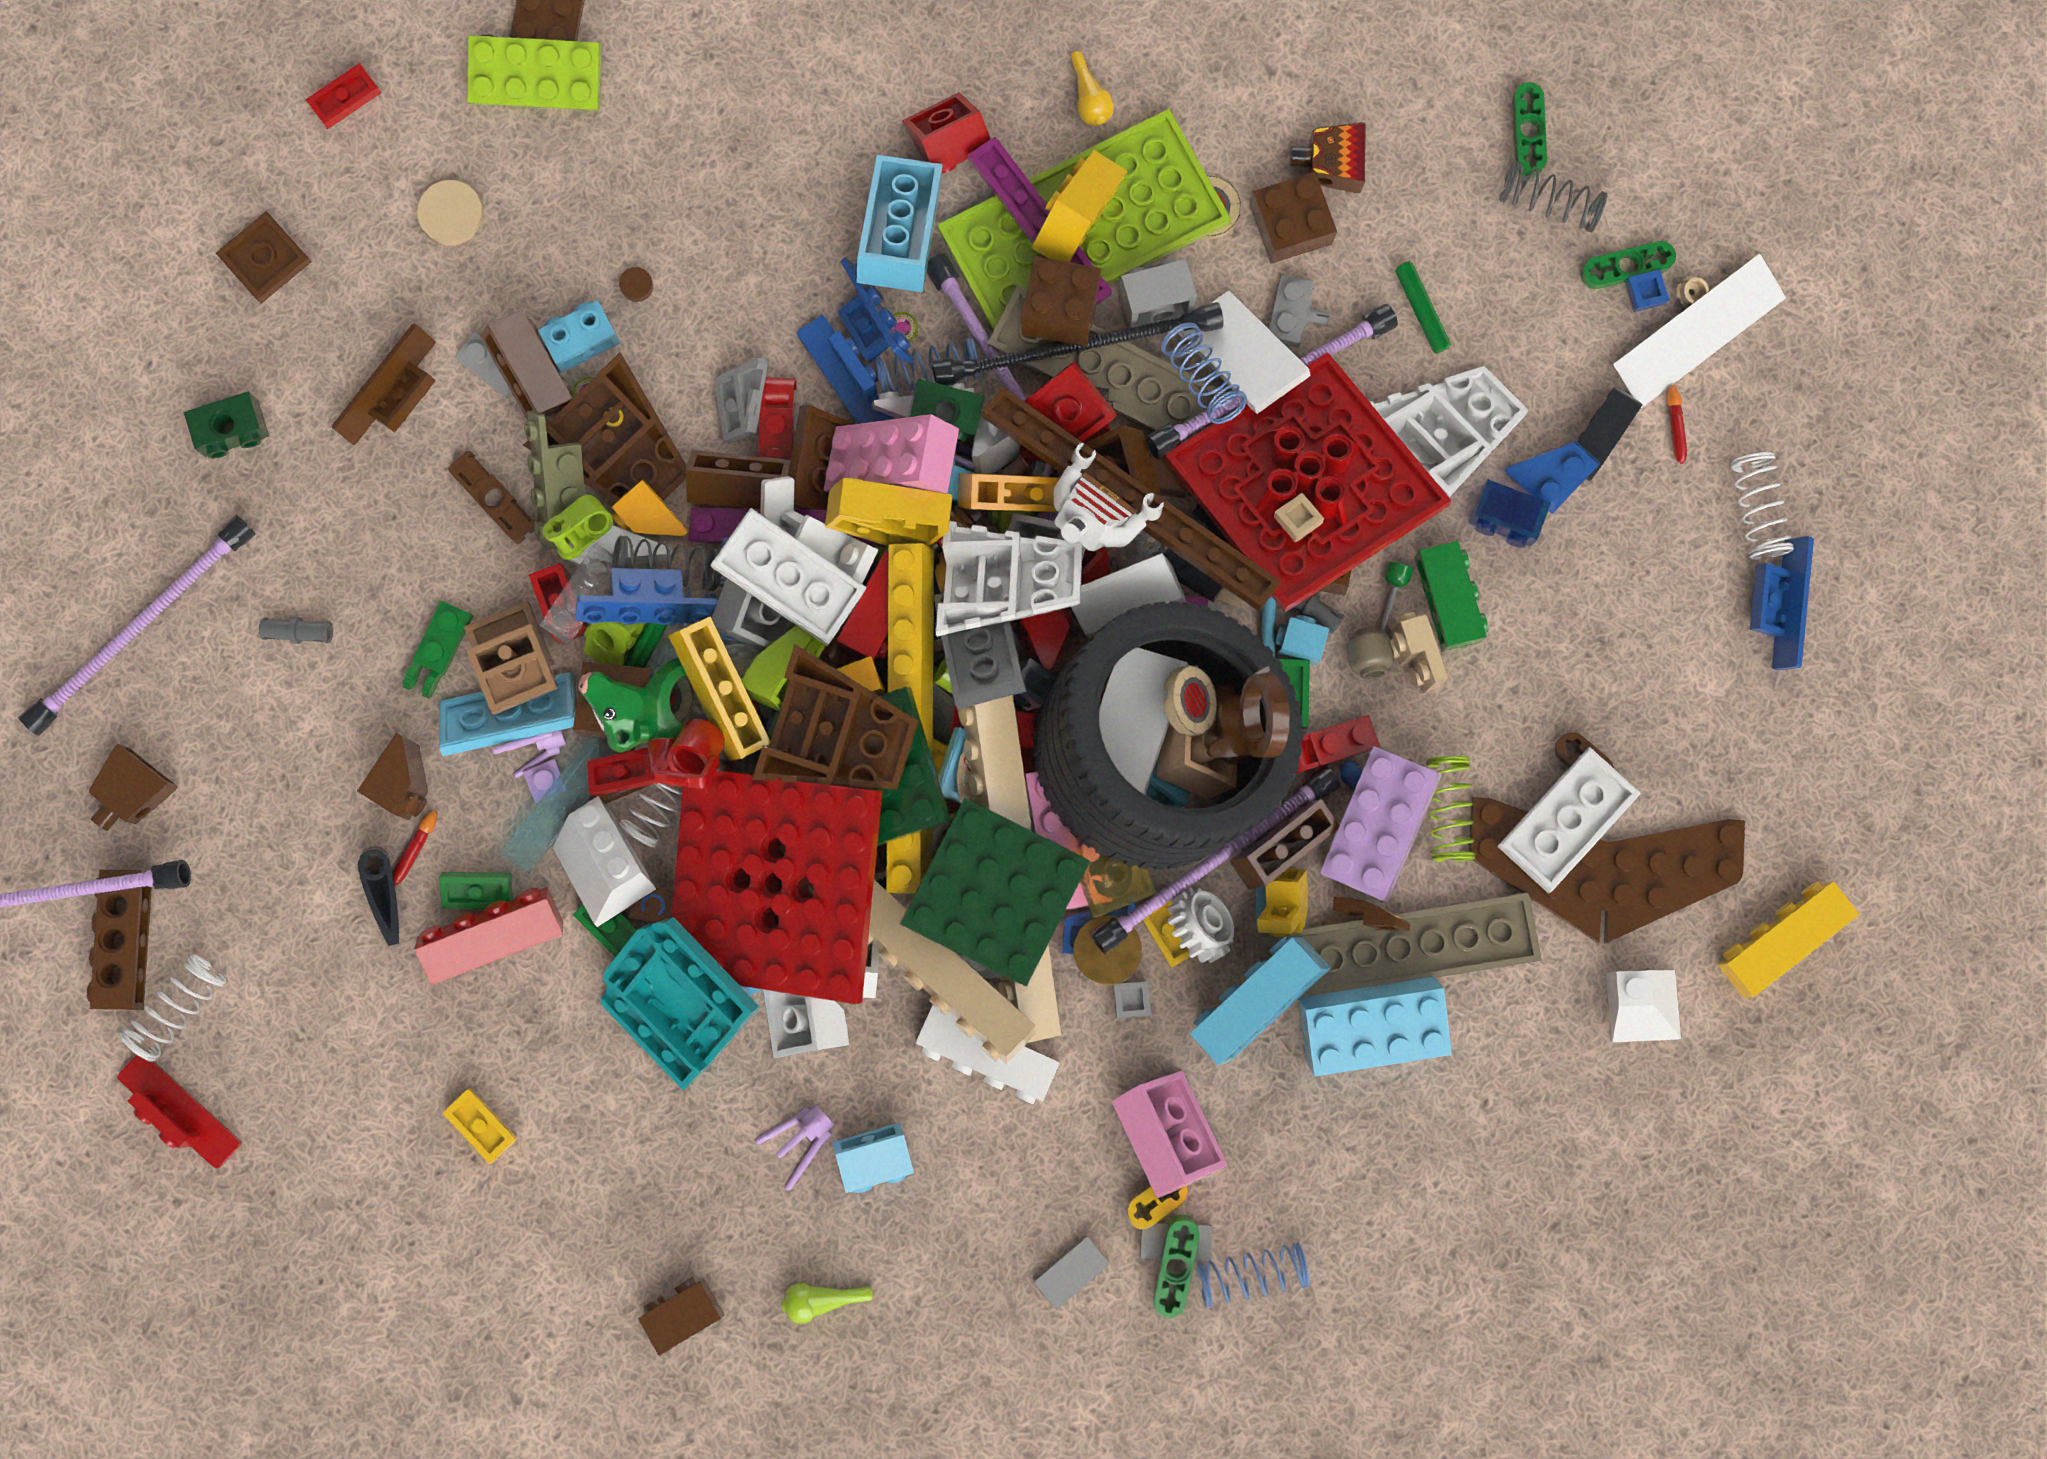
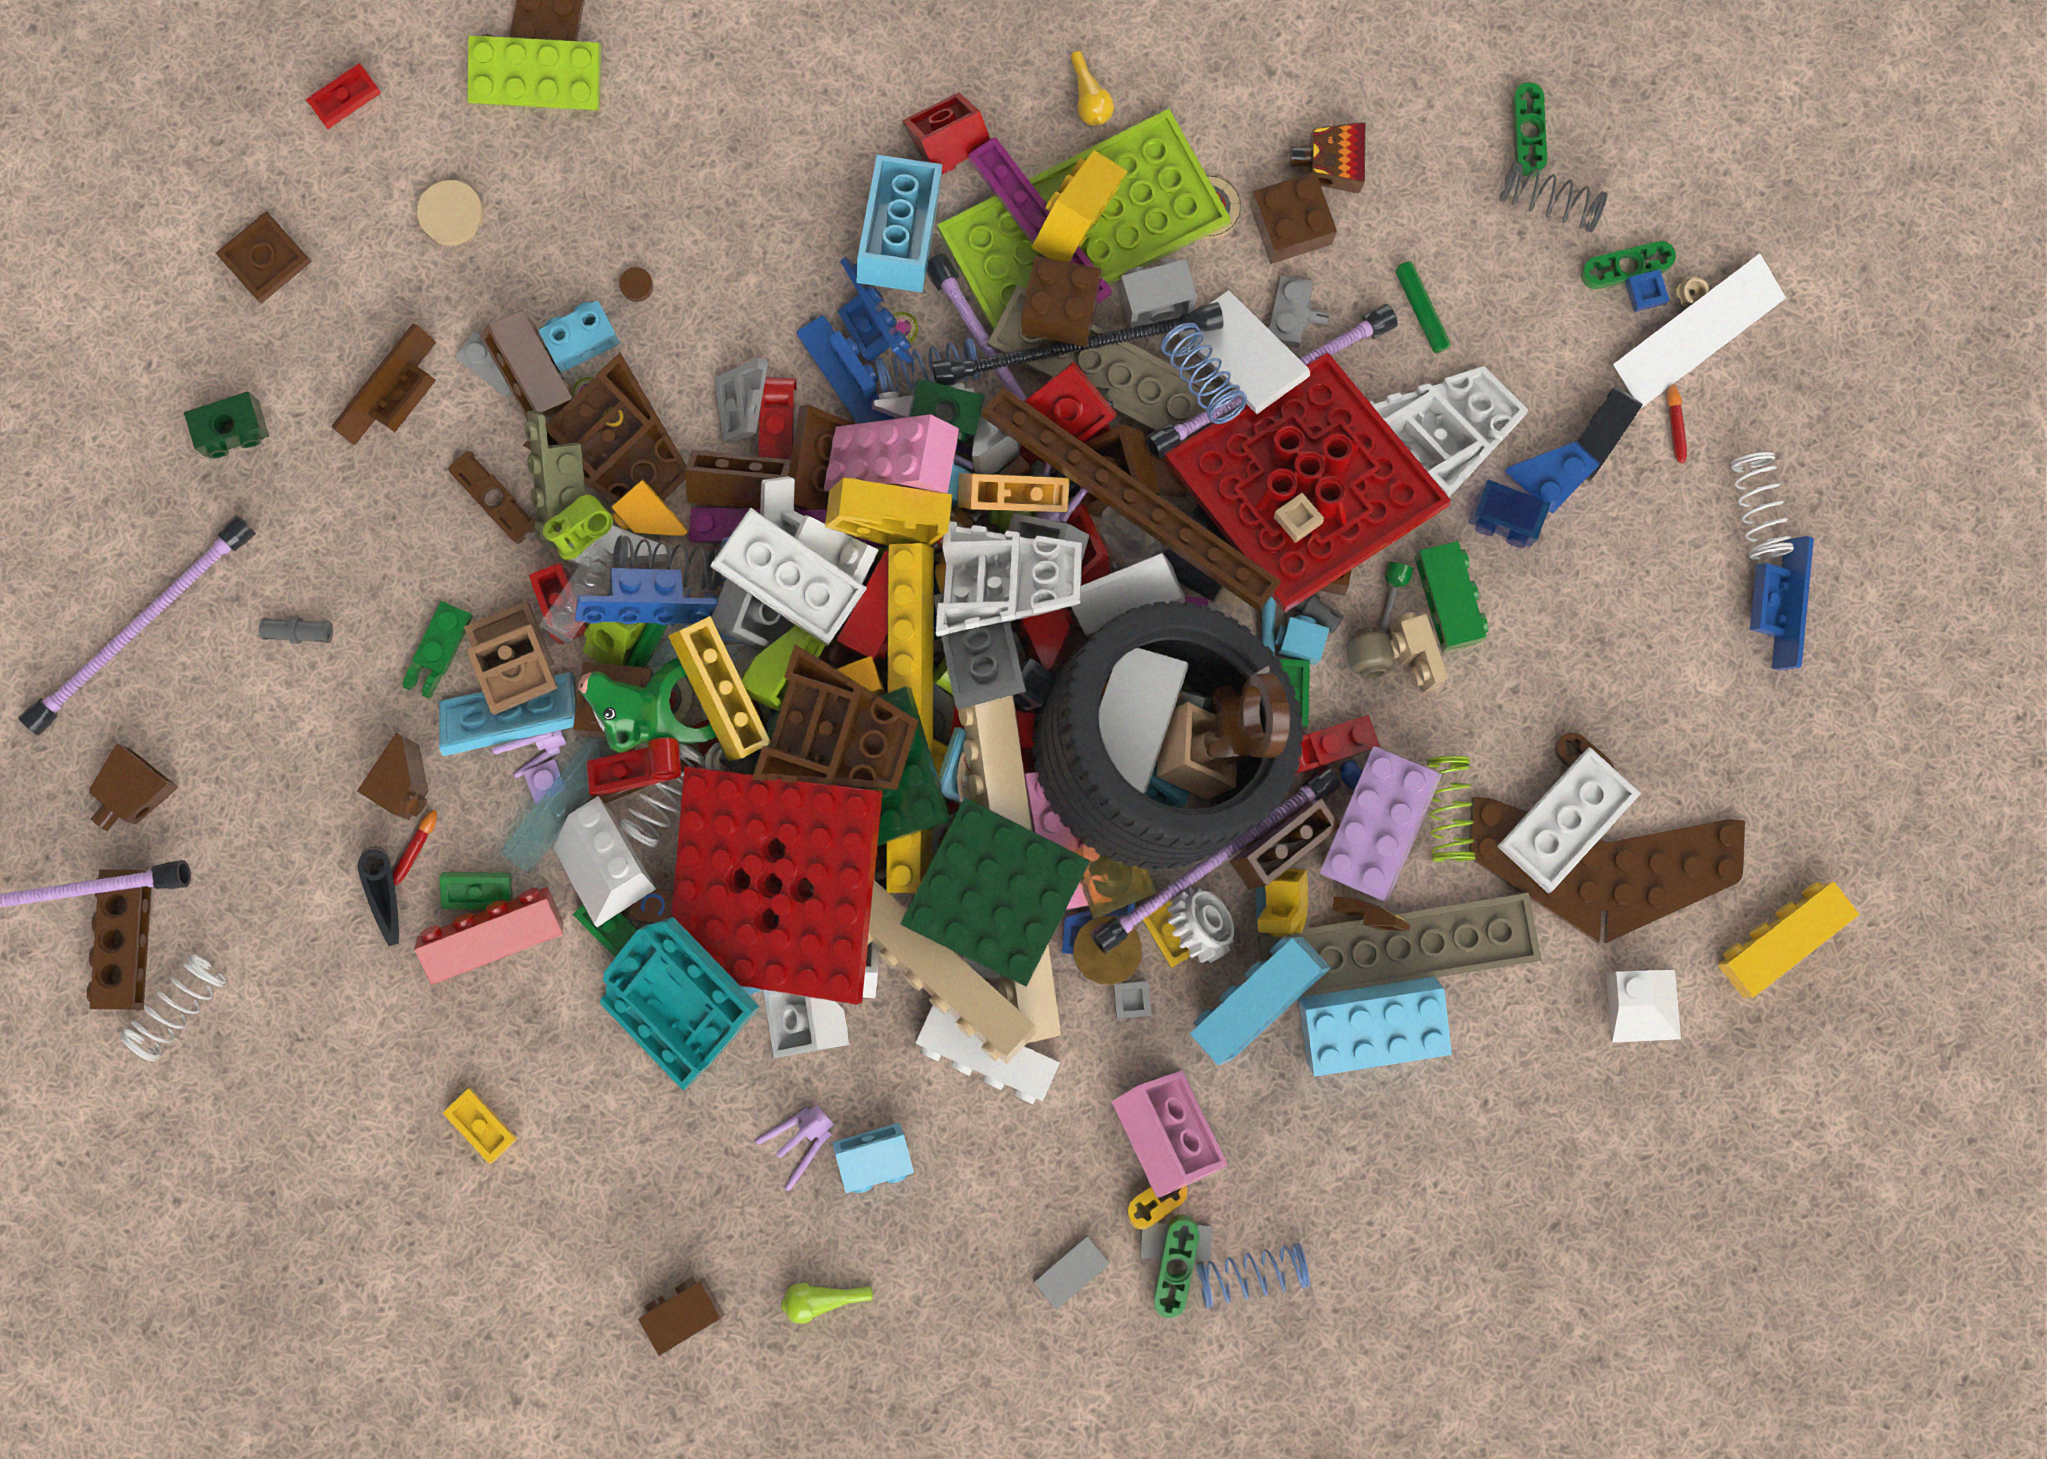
red bracket [117,1055,242,1169] -> none
red piece [653,719,725,788] -> none
white torso [1053,443,1164,551] -> none
tan tile [1164,666,1218,736] -> none

